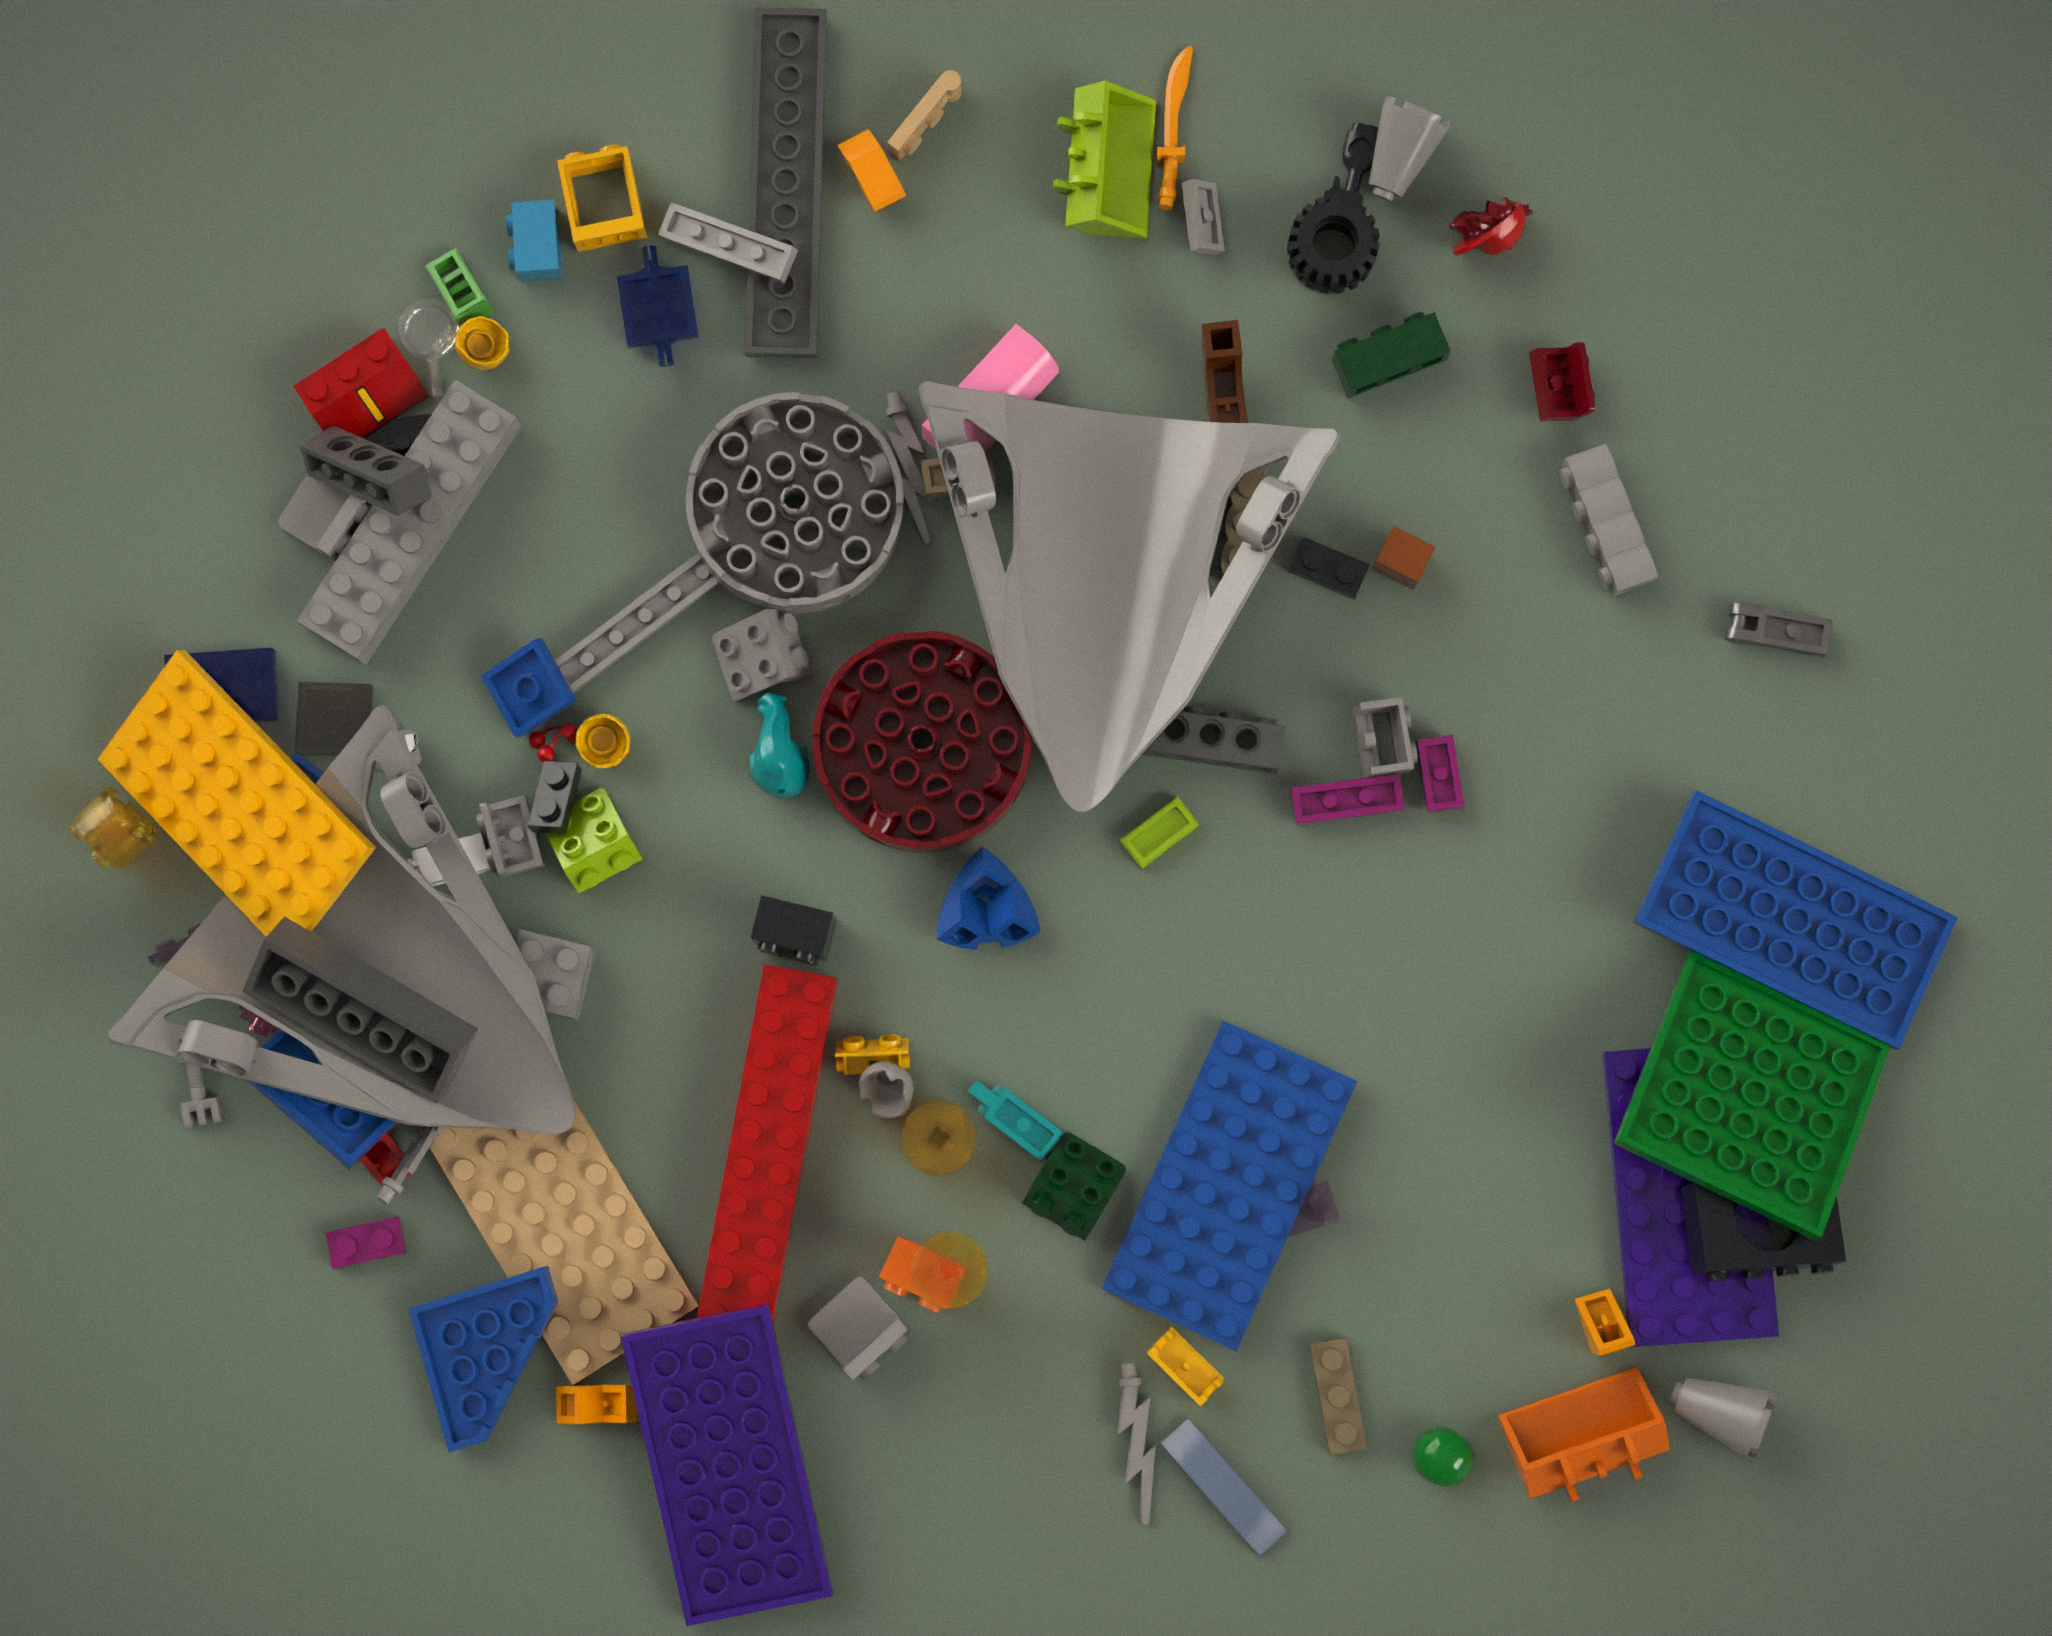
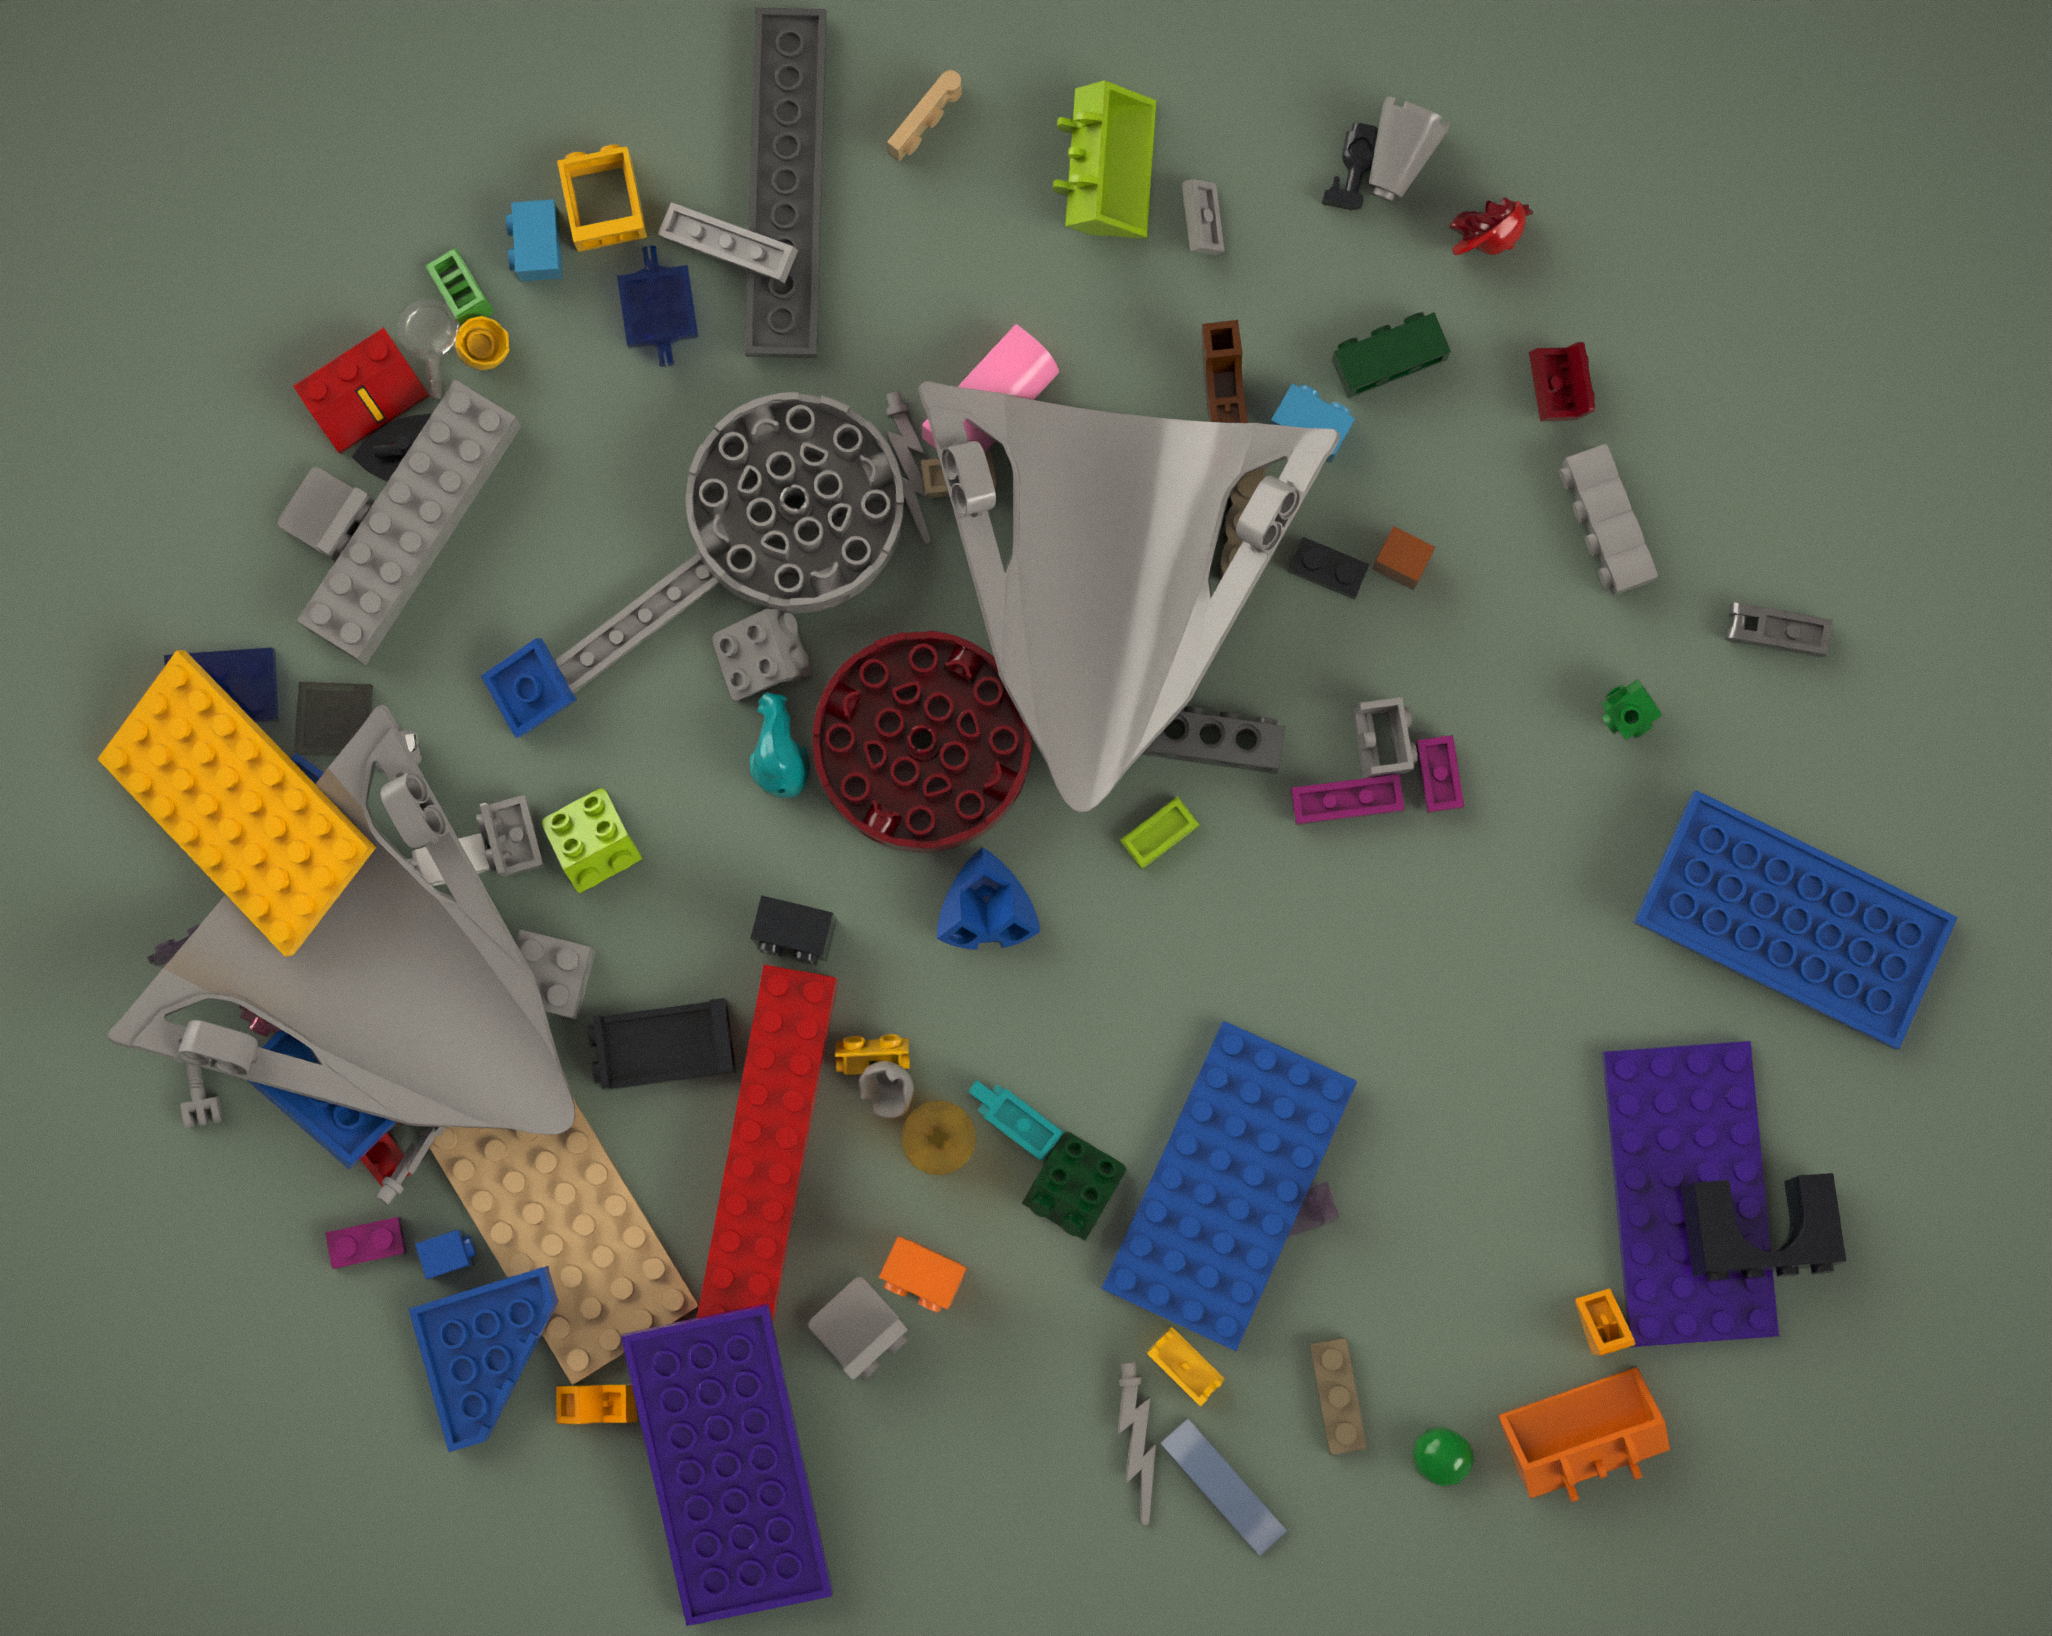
clear yellow brick [68,786,158,870] -> none
dark grey brick [243,916,478,1103] -> none
dark grey brick [300,426,432,516] -> none
plate [527,761,582,834] -> none
red piece [529,723,577,763] -> none
yellow hair [575,713,631,768] -> none
light orange slope [837,129,906,212] -> none
clear yellow brick [911,1232,988,1309] -> none
light orange sword [1157,46,1193,210] -> none
black tyre [1287,195,1380,294] -> none
green plate [1614,951,1890,1241] -> none
light grey cone [1670,1377,1779,1463] -> none
none -> blue brick [415,1230,477,1279]
none -> black panel [588,998,736,1090]
none -> dark azure brick [1270,383,1355,463]
none -> green brick [1602,679,1662,740]

